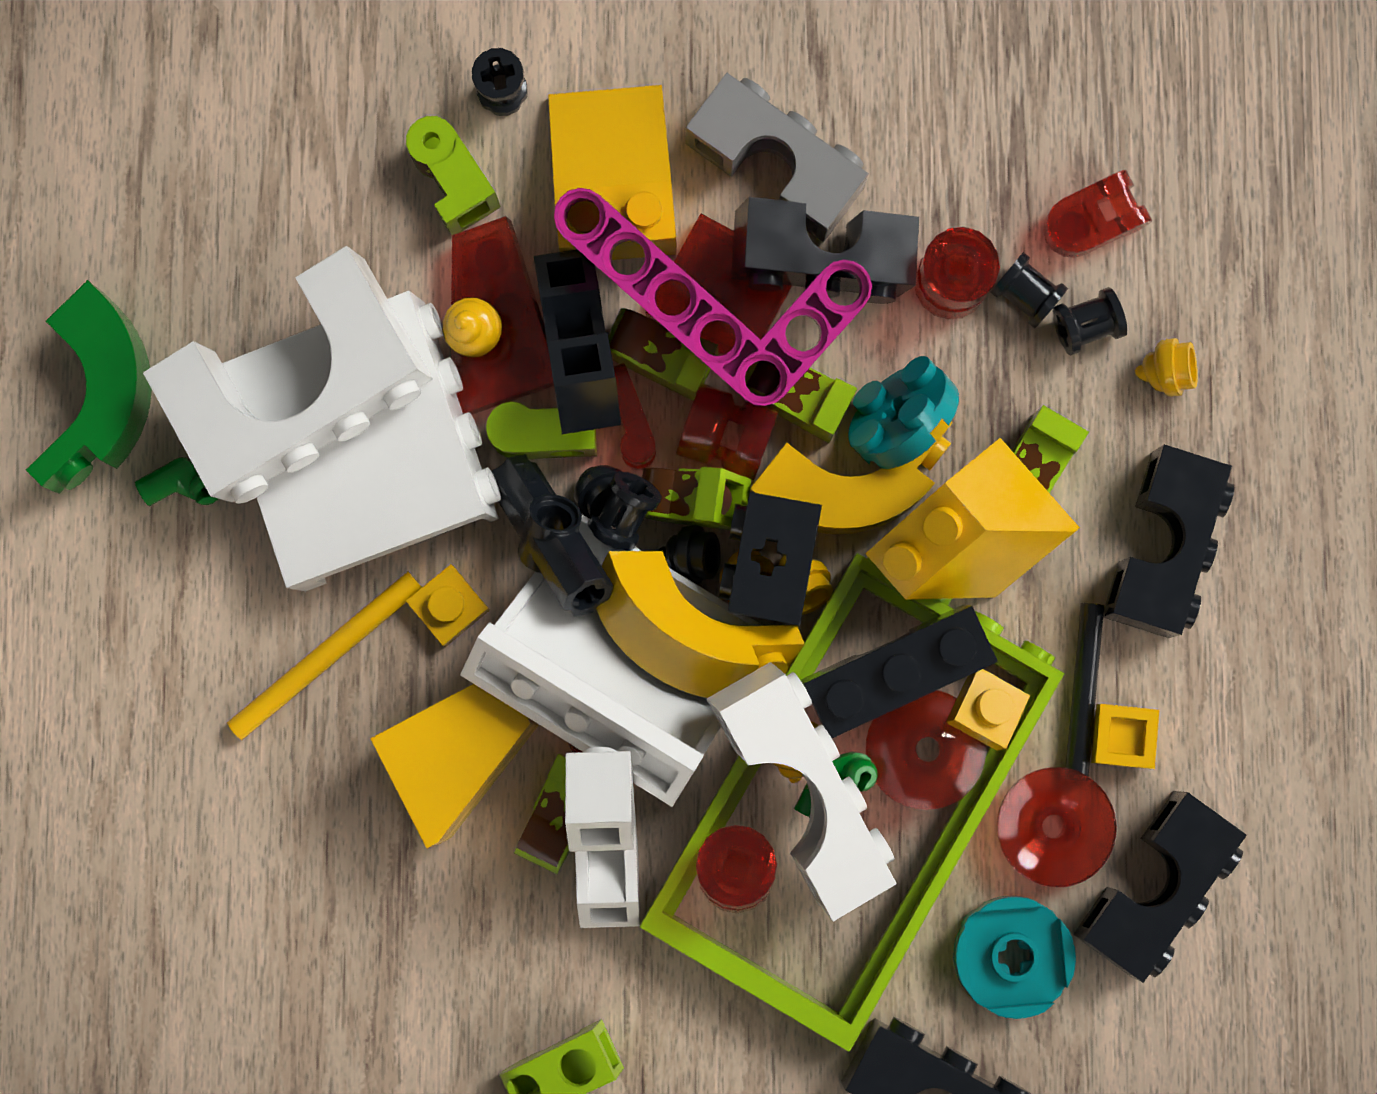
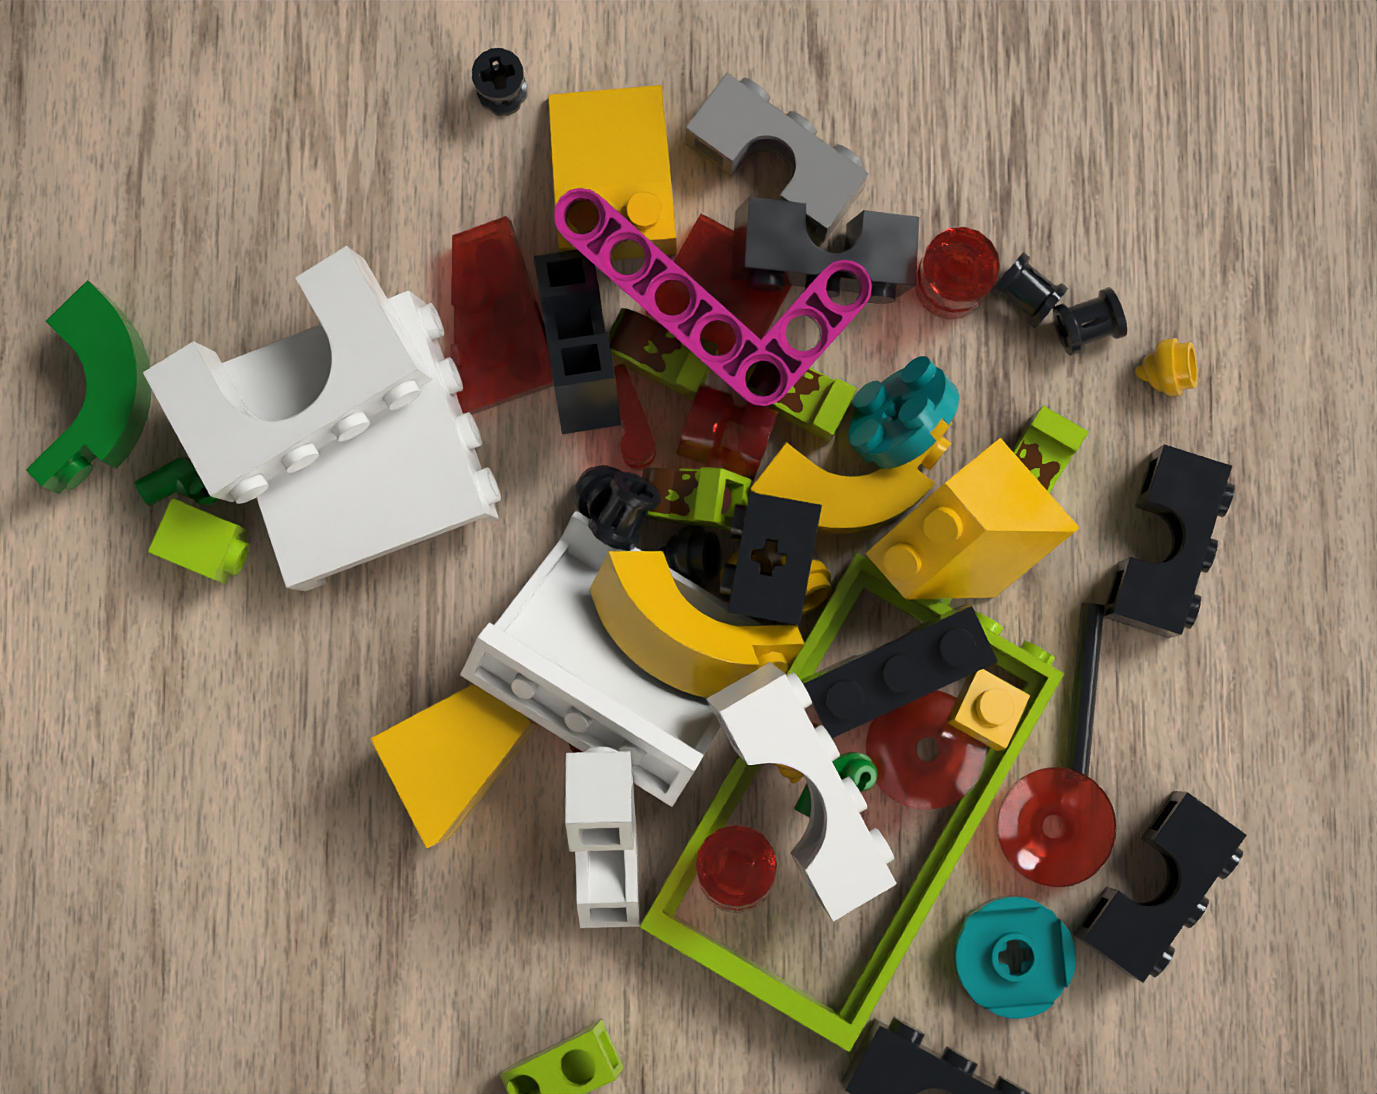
yellow bar [227,571,422,740] -> none
lime leg [406,116,501,237] -> none
yellow plate [406,564,490,647] -> none
yellow plate [442,298,502,357] -> none
lime leg [486,401,597,459] -> none
black piece [491,454,614,617] -> none
reddish brown leg [514,754,569,874] -> none
clear red plate [1043,170,1153,258] -> none
yellow plate [1091,704,1160,769] -> none
none -> lime brick [148,498,250,584]

